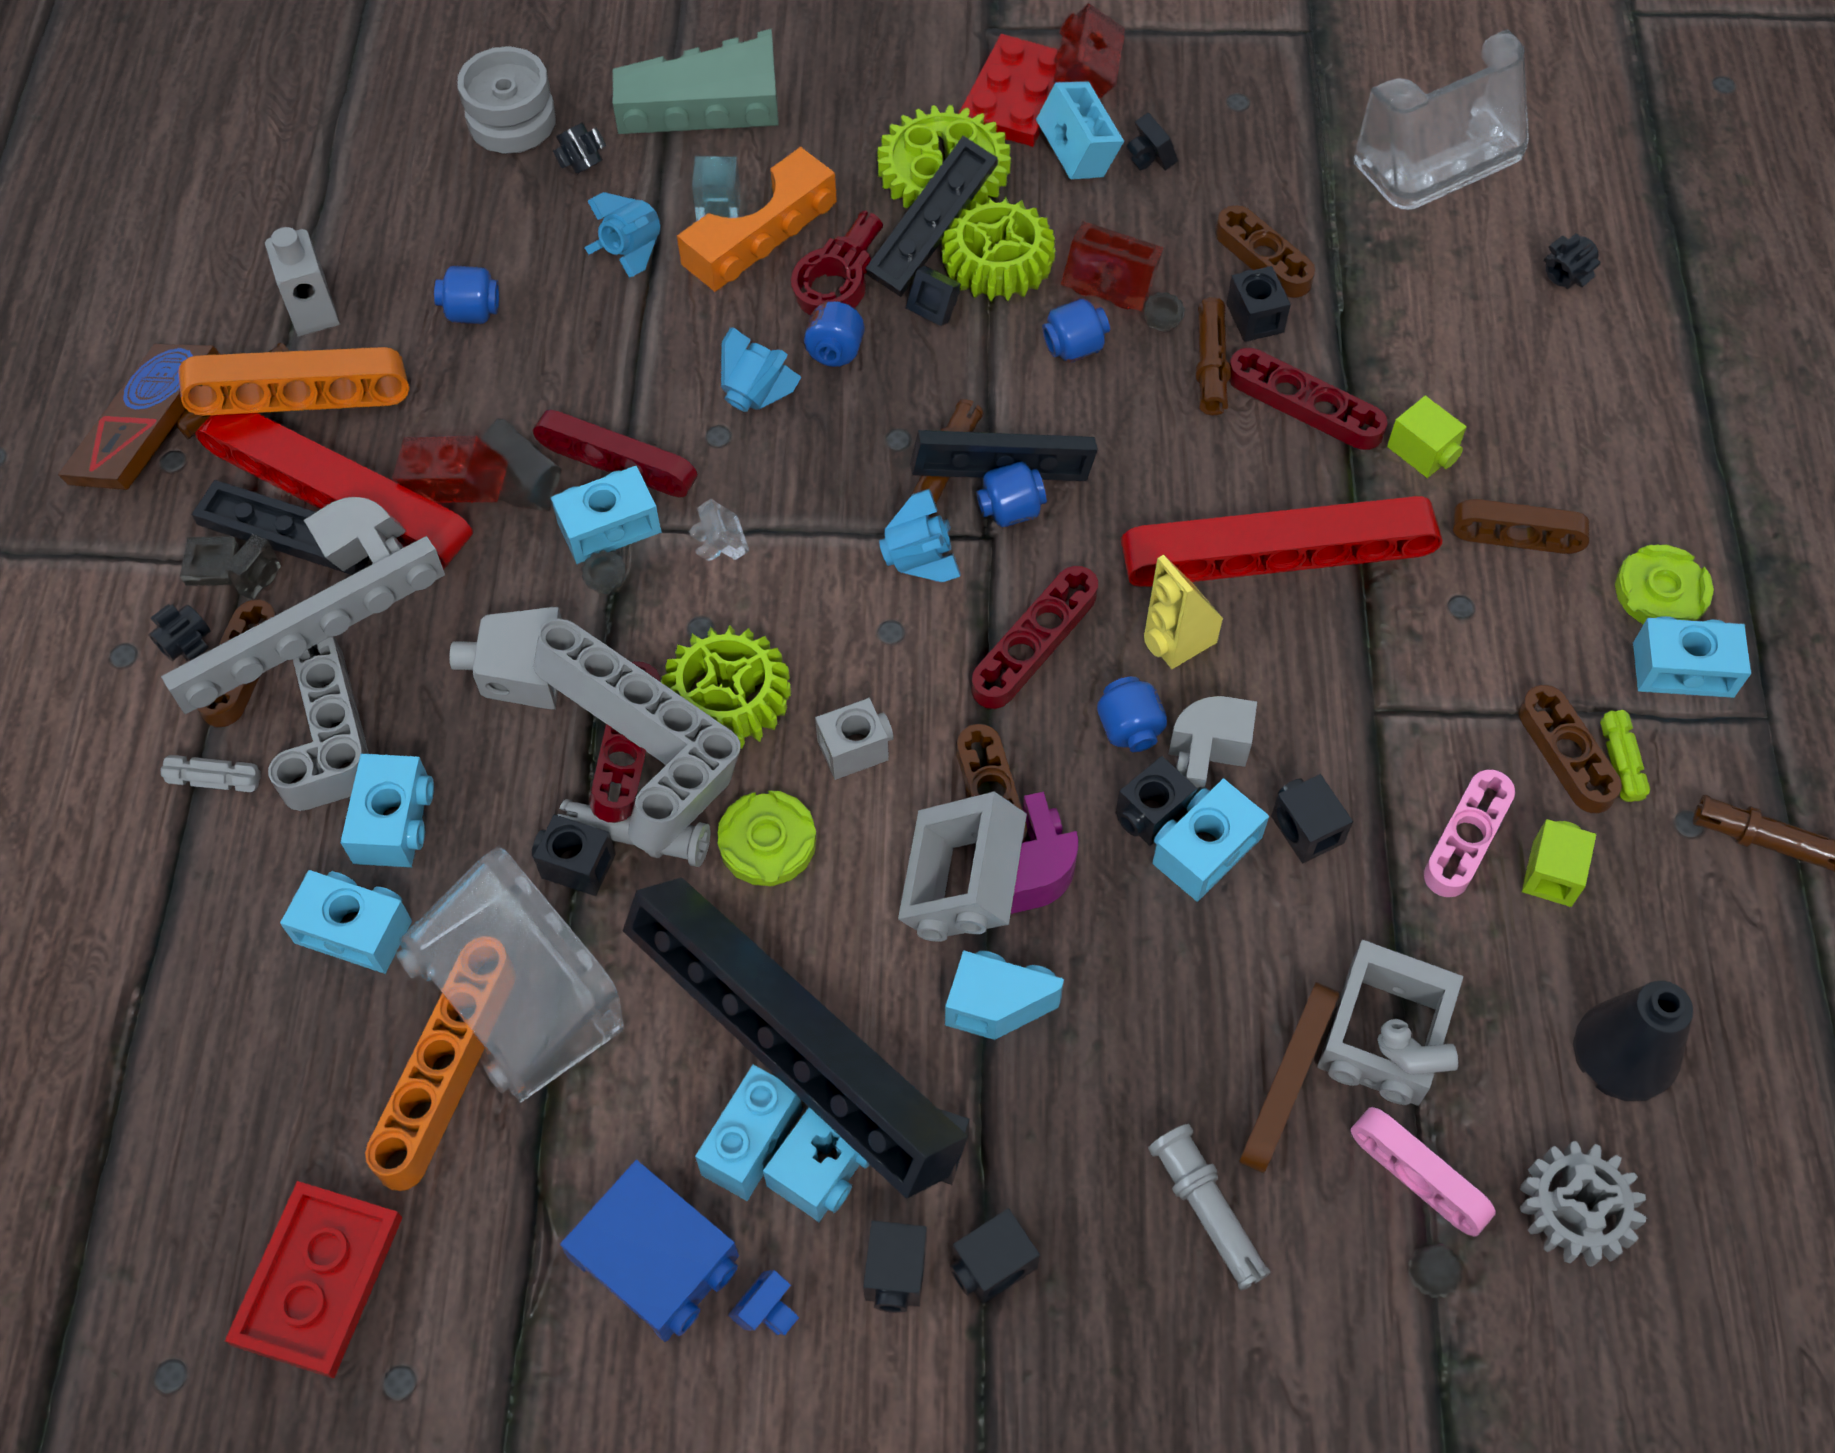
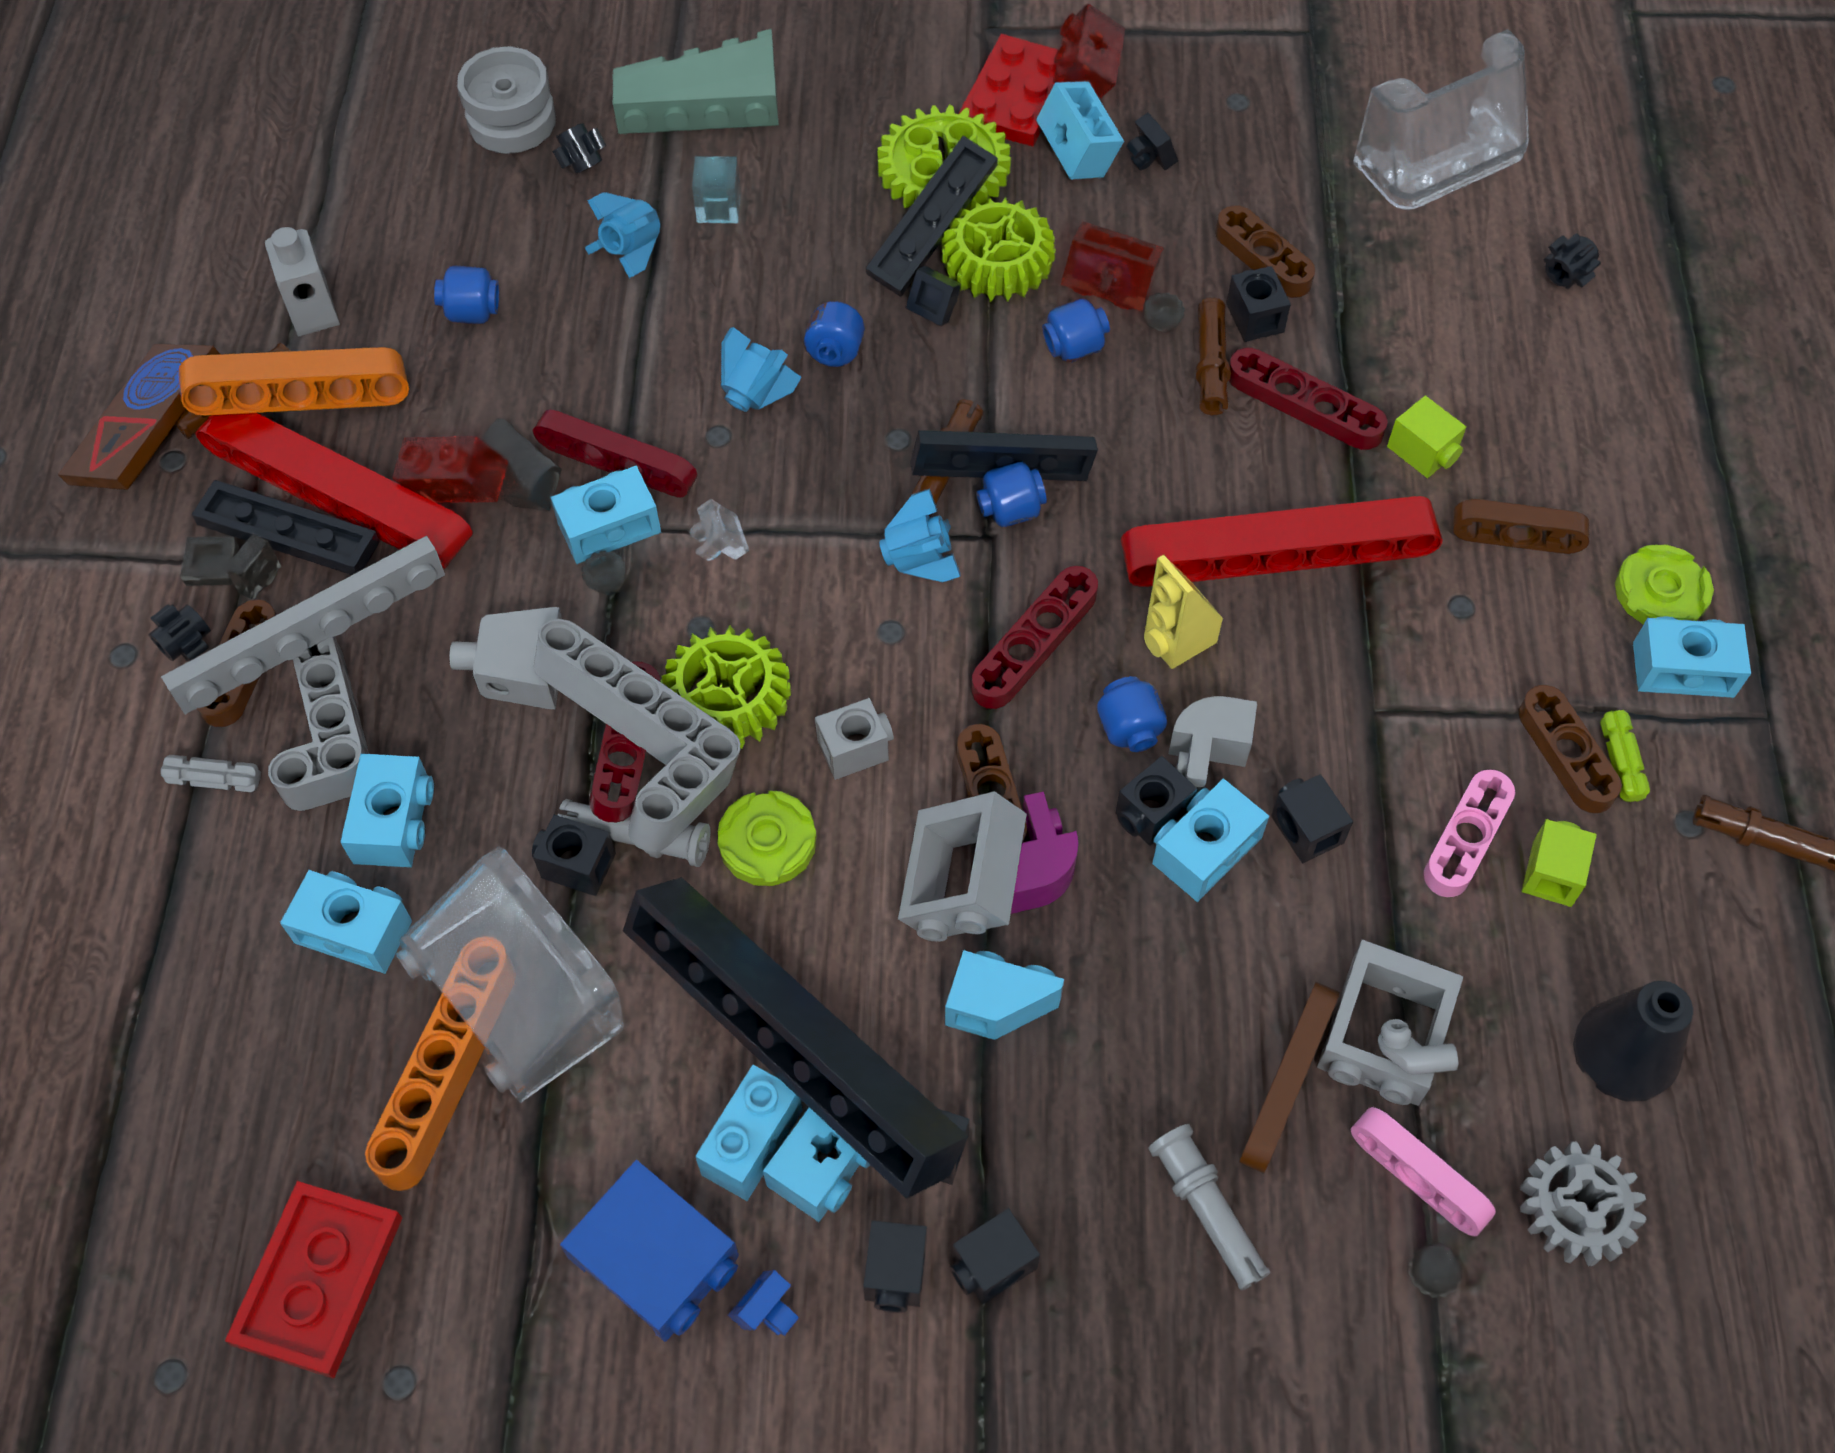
light grey brick [304,497,407,571] -> none
orange arch [677,147,837,292] -> none
dark red pin [791,210,883,316] -> none

